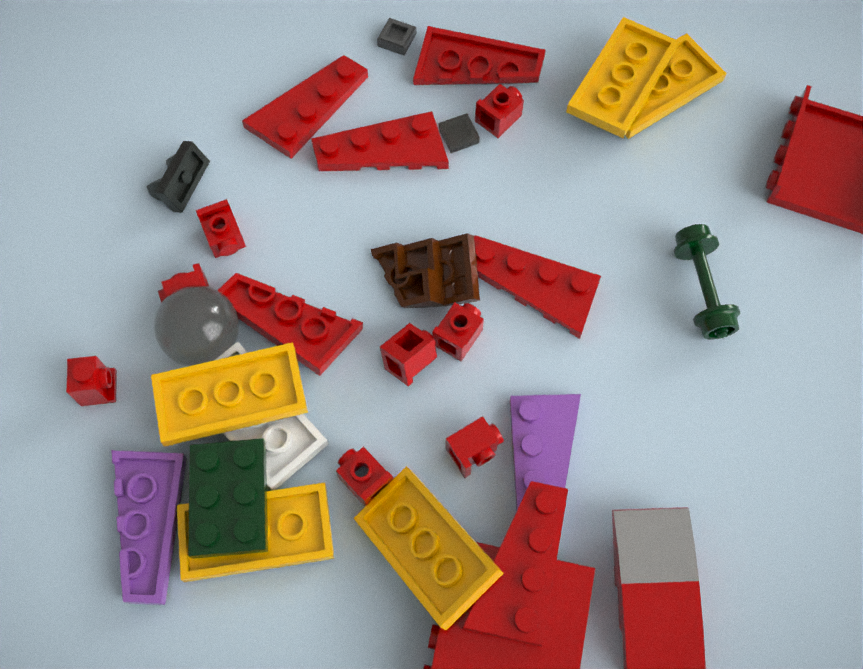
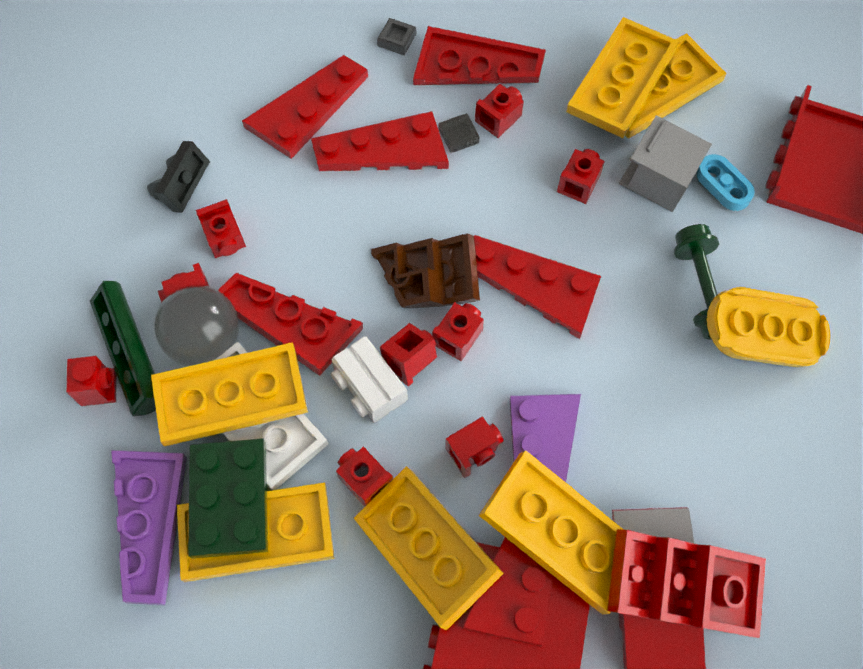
none -> dark green brick [90,281,156,417]
none -> white brick [331,336,408,423]
none -> yellow plate [478,450,623,615]
none -> red brick [557,149,605,204]
none -> red slope [607,529,766,638]
none -> light grey piece [619,115,712,212]
none -> medium azure plate [696,154,755,211]
none -> yellow tile [707,287,830,367]

